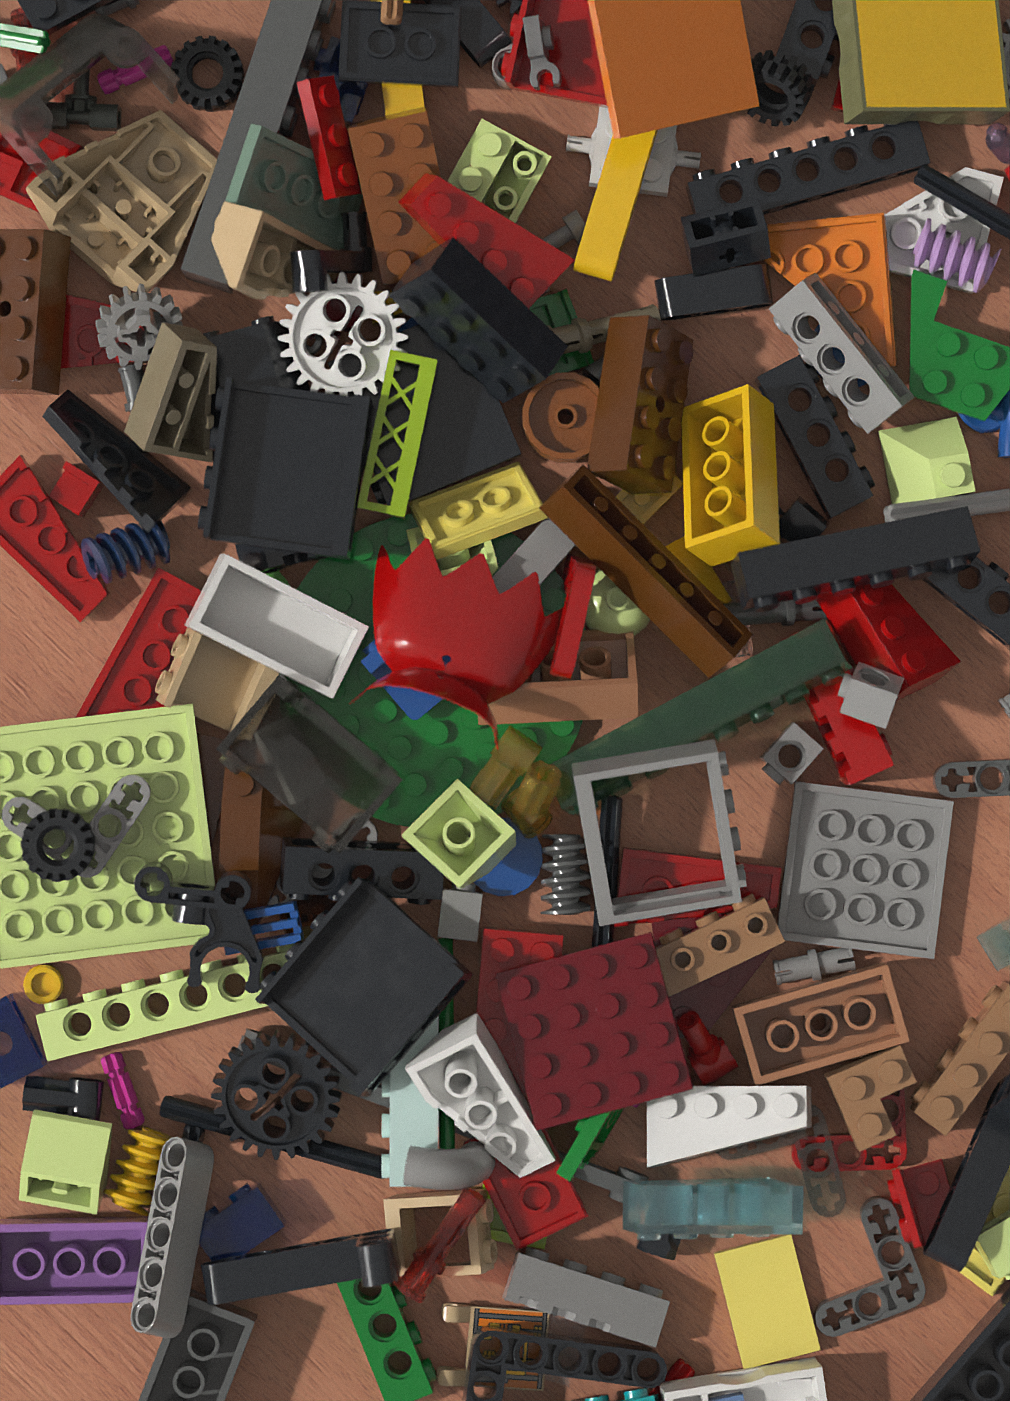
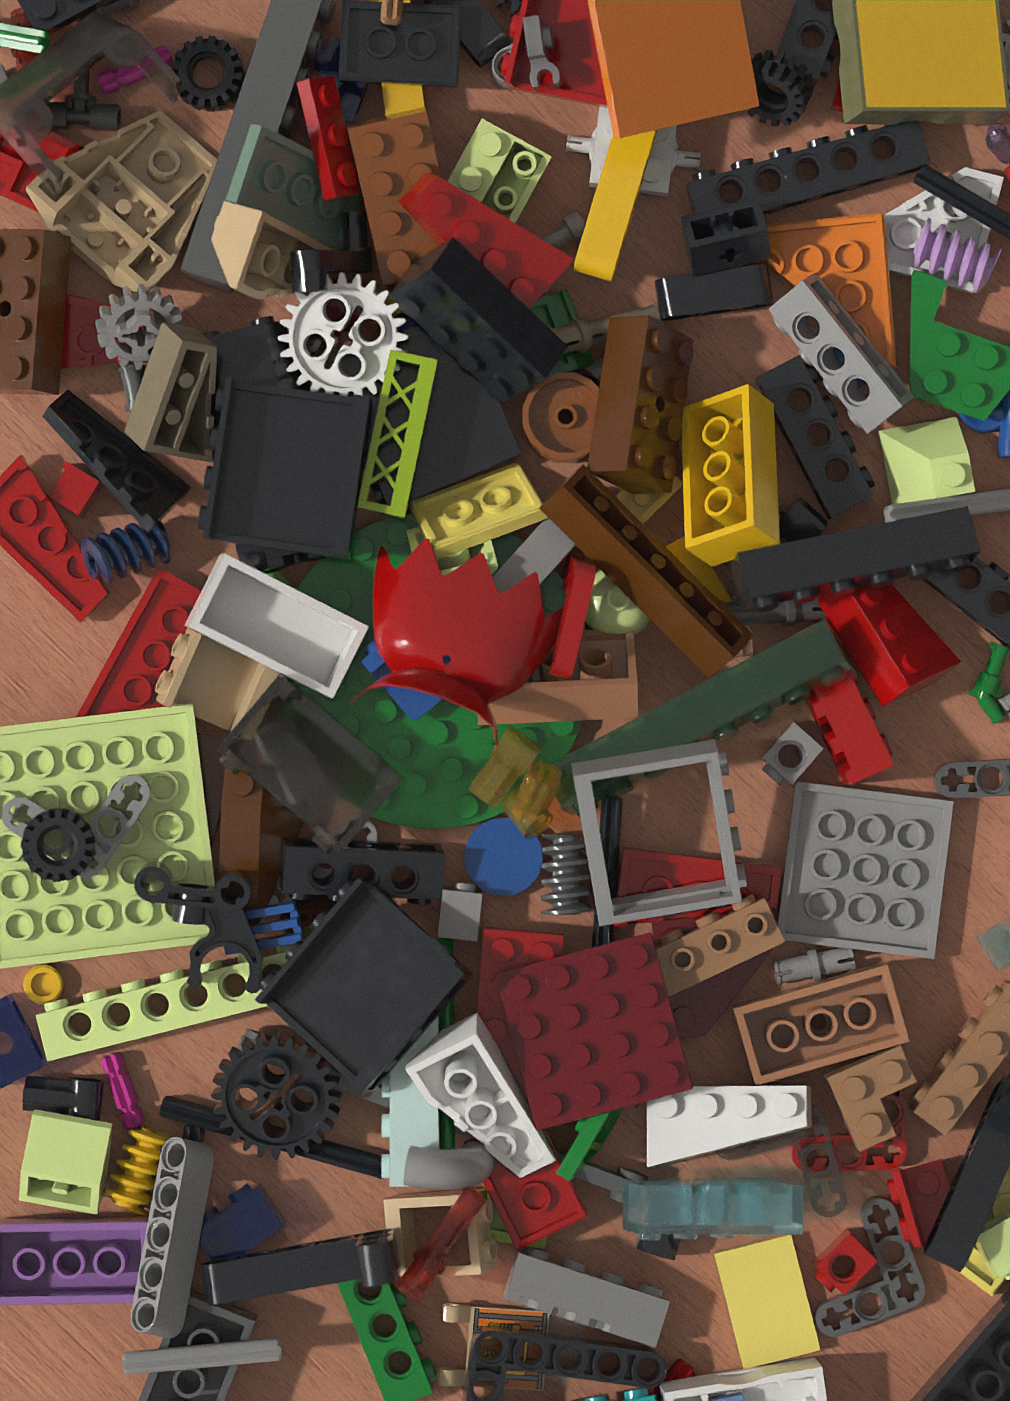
yellowish green slope [402,779,516,889] -> none
red pin [677,1011,739,1086] -> none
light grey brick [837,662,904,729] -> none
none -> light grey axle [122,1338,282,1375]
none -> red brick [813,1228,878,1295]
none -> green piece [967,642,1010,724]

